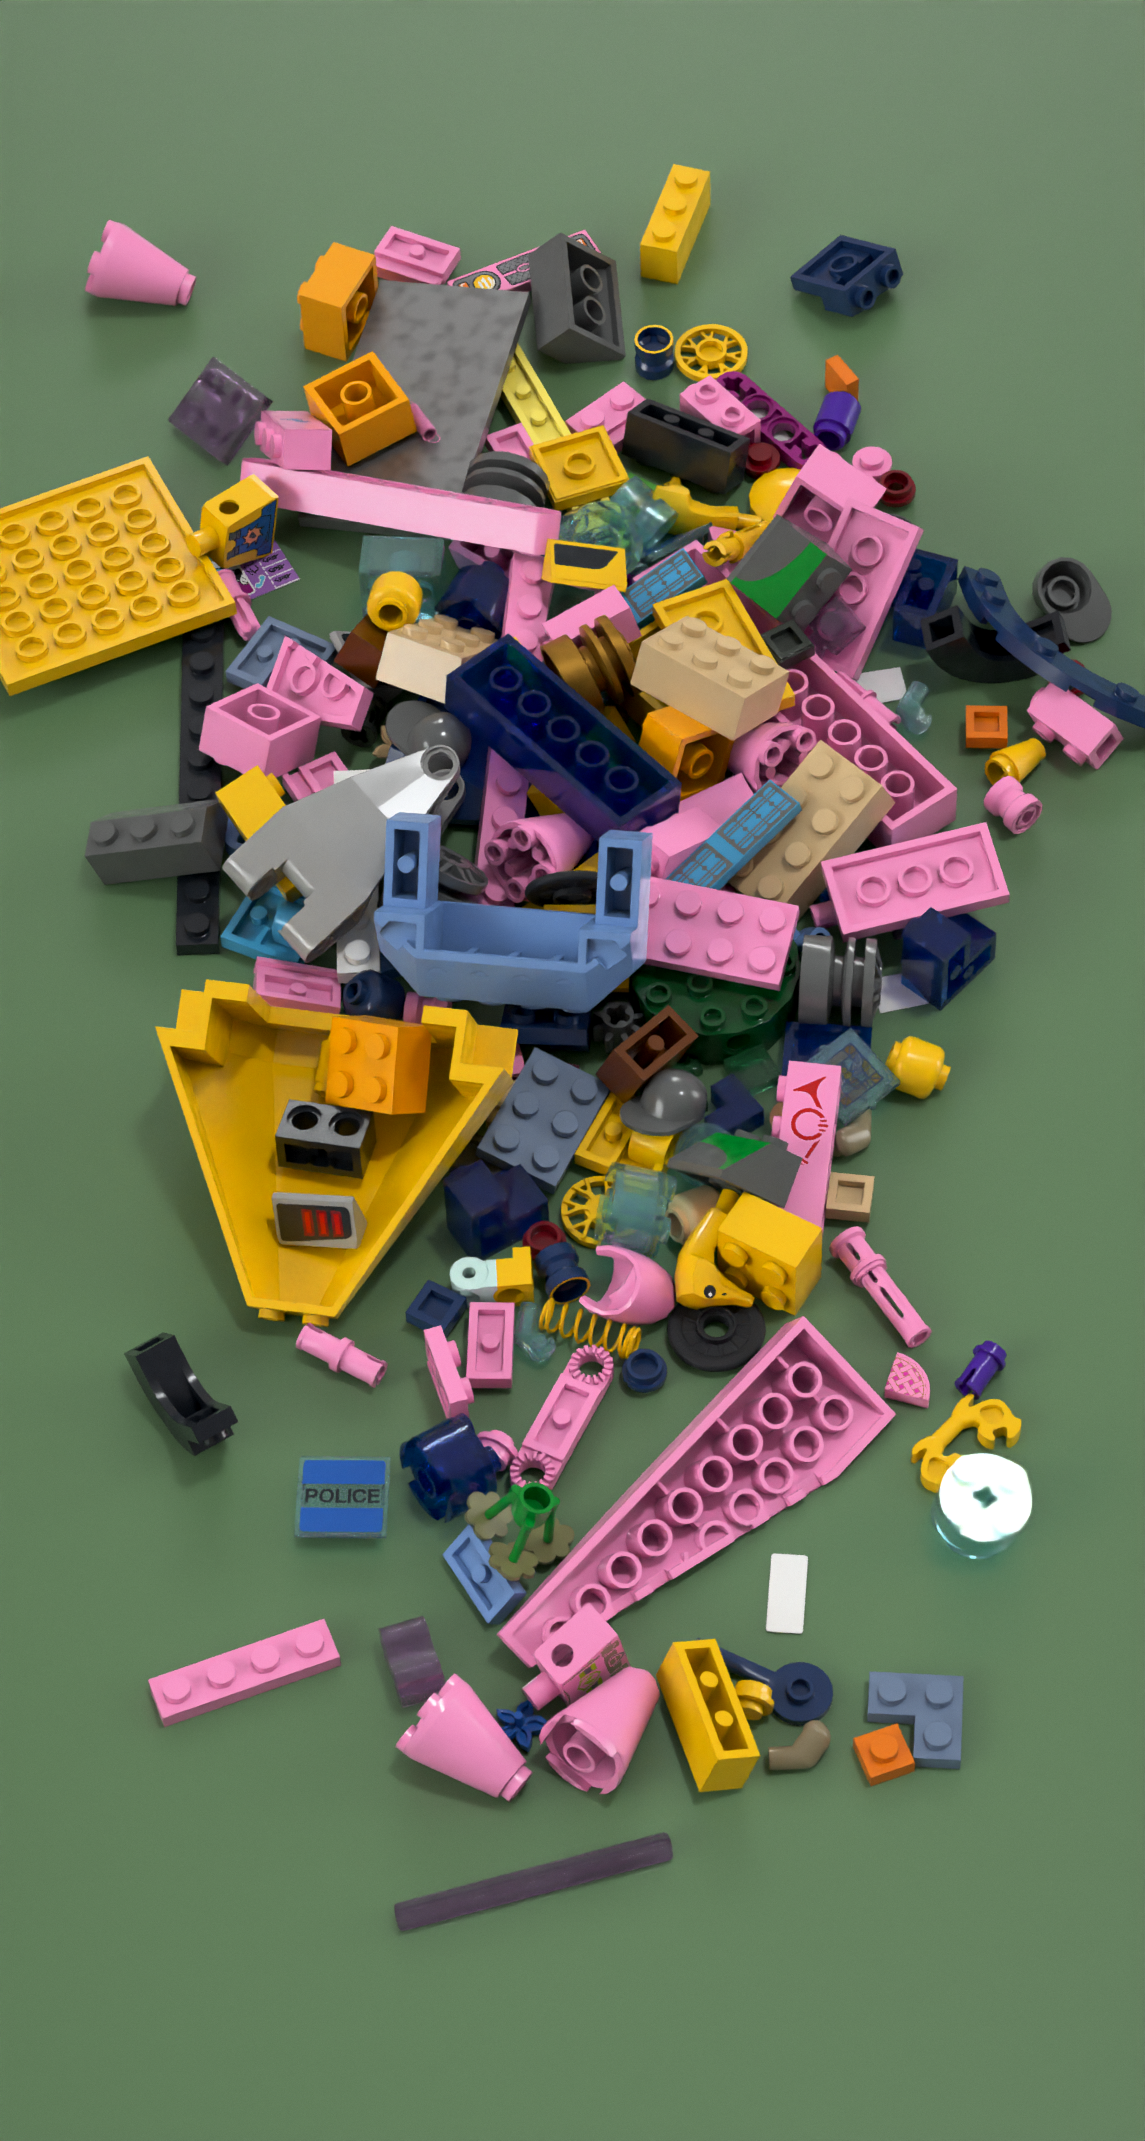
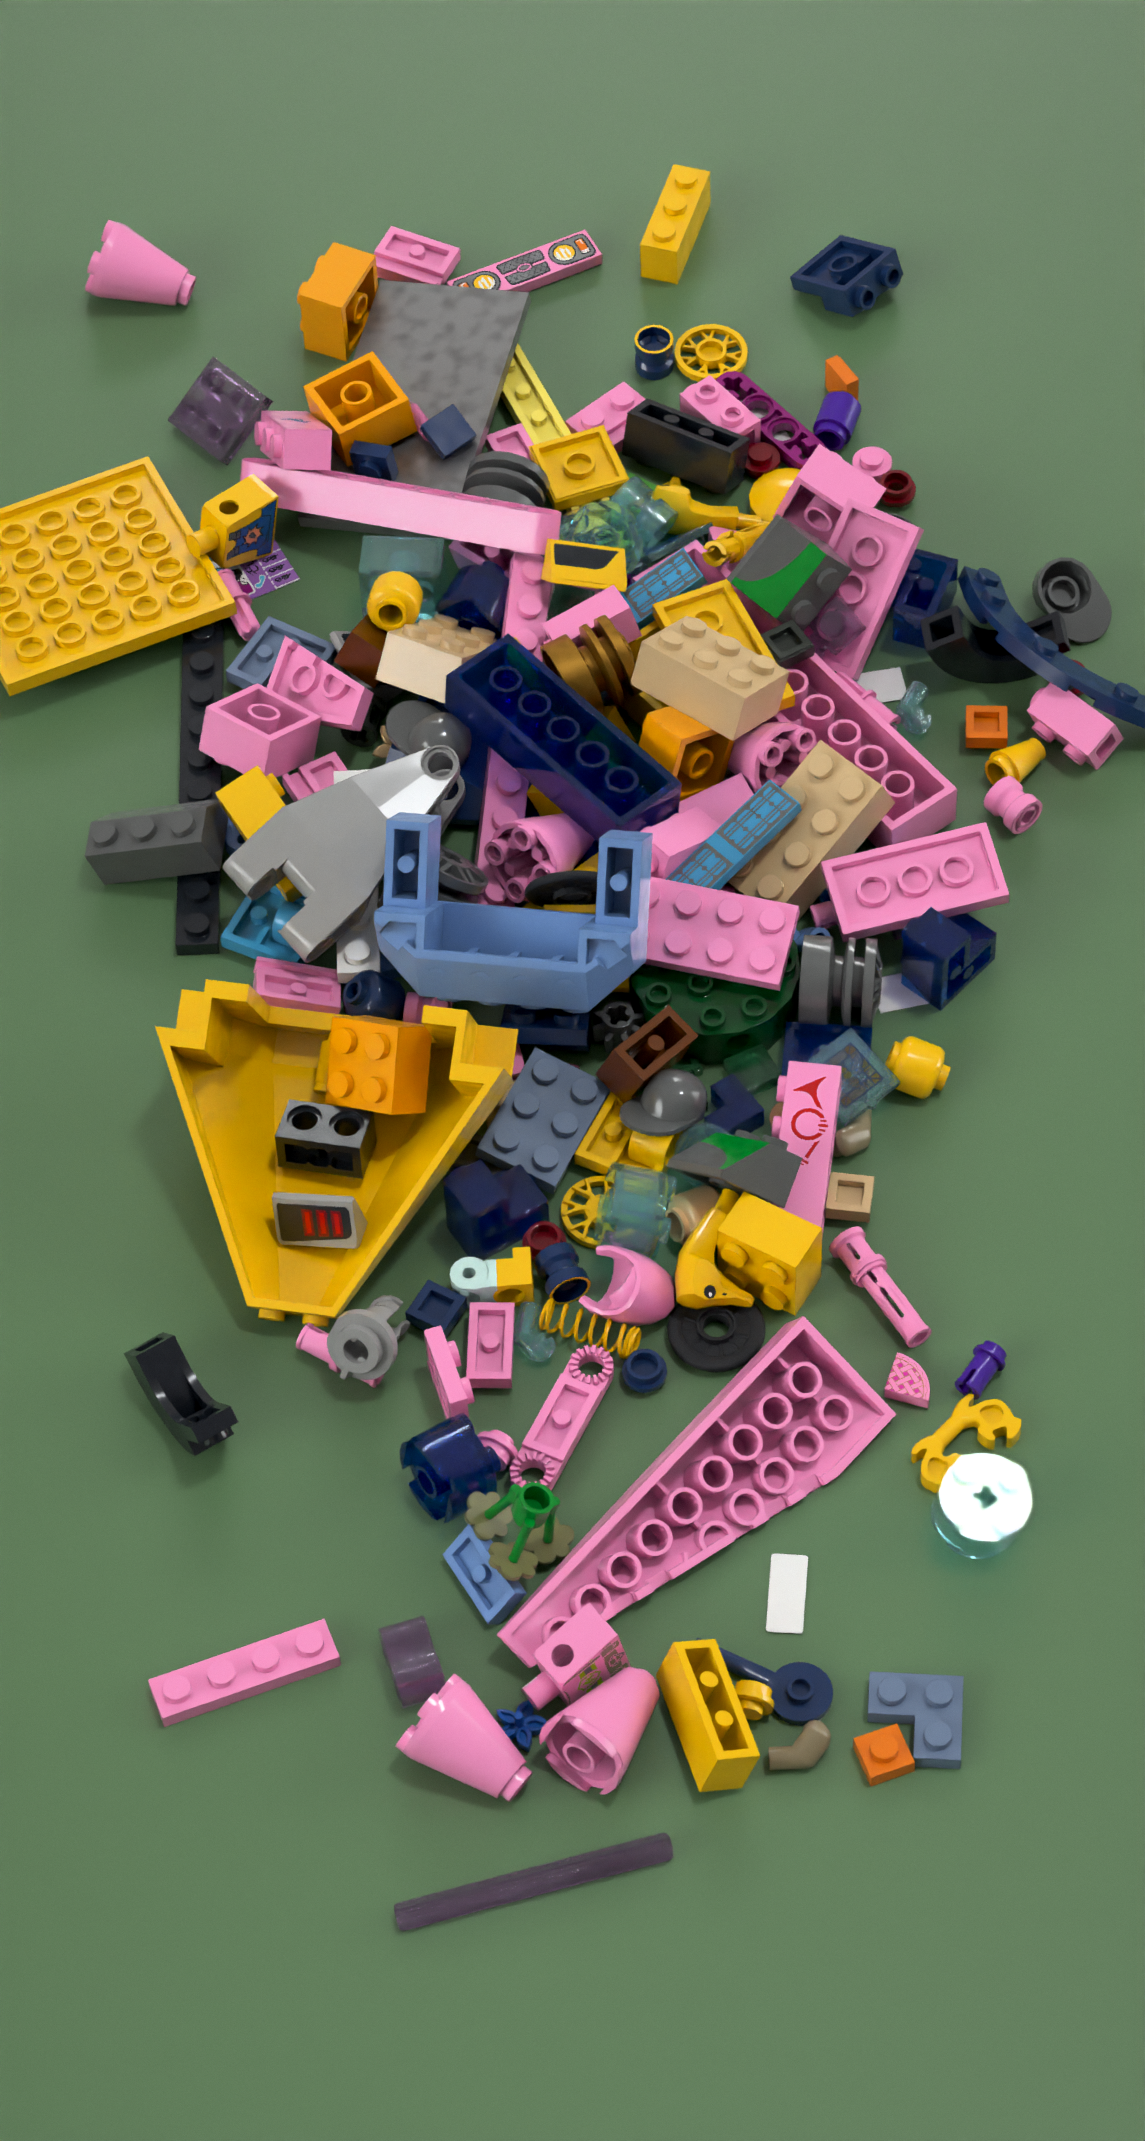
piece [294,1456,391,1539] -> none
dark grey slope [528,232,626,364] -> none
none -> light grey piece [327,1295,410,1380]
none -> dark blue plate [349,440,399,481]
none -> dark blue tile [420,404,477,461]

